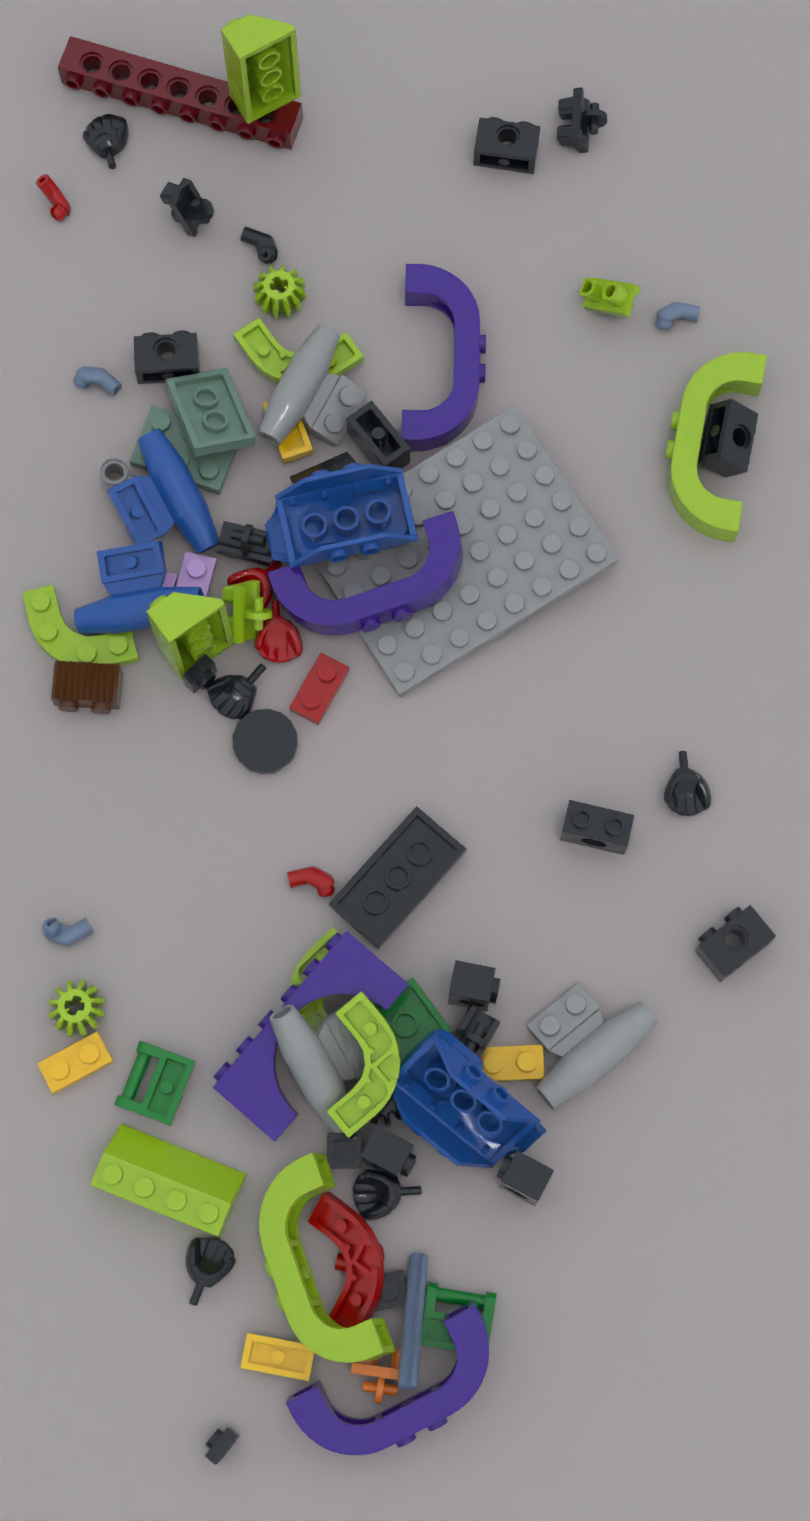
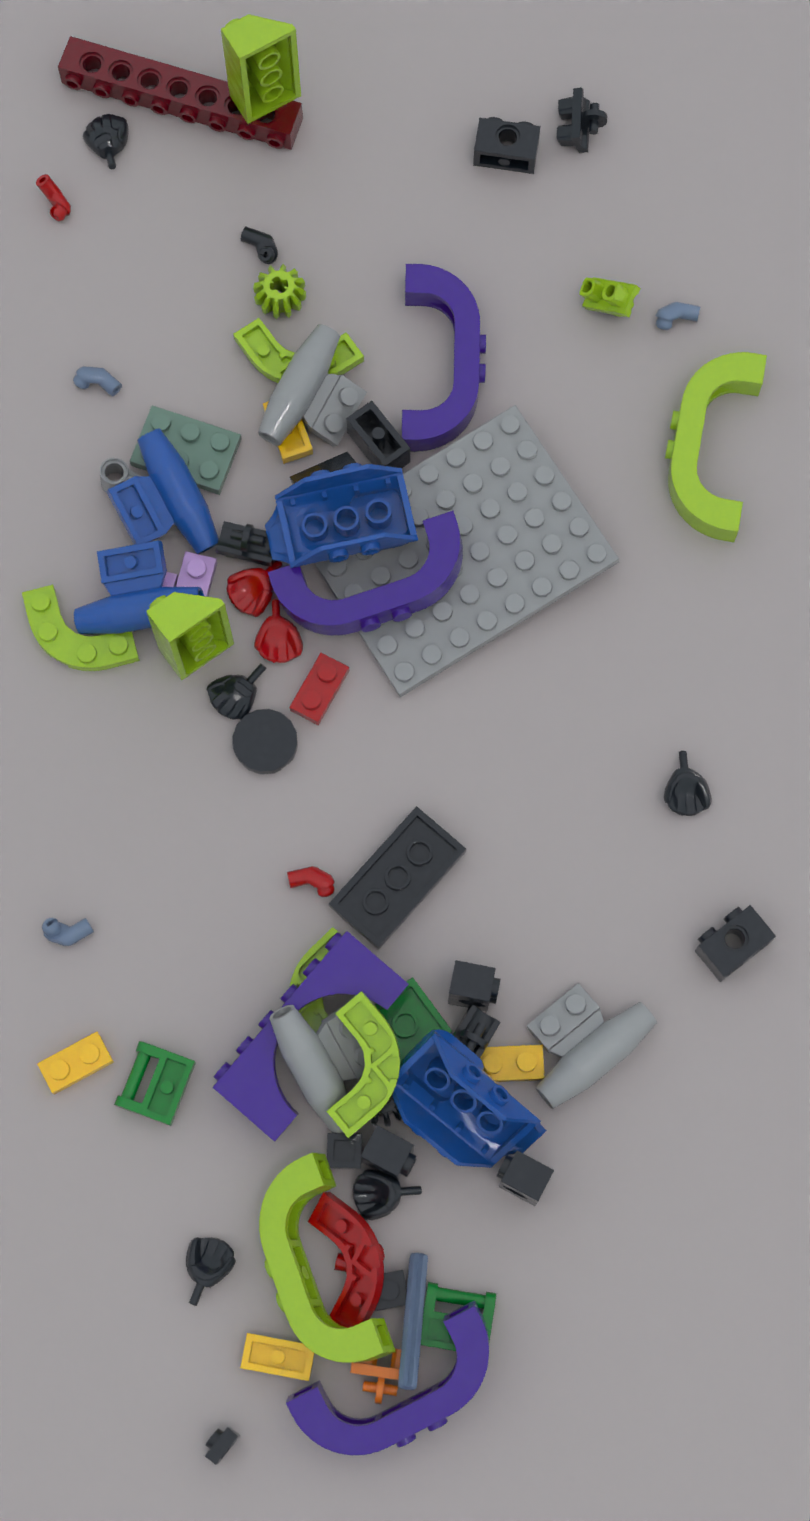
lime gear [48,979,105,1037] -> none
reddish brown brick [51,660,123,714] -> none
lime slope [90,1124,247,1239] -> none
black brick [133,330,200,384] -> none
black hips [160,178,214,237] -> none
sand green plate [166,368,256,457] -> none
black plate [182,654,217,694] -> none
lime hips [222,580,273,644] -> none
black brick [560,800,634,855] -> none
black brick [698,399,758,477] -> none

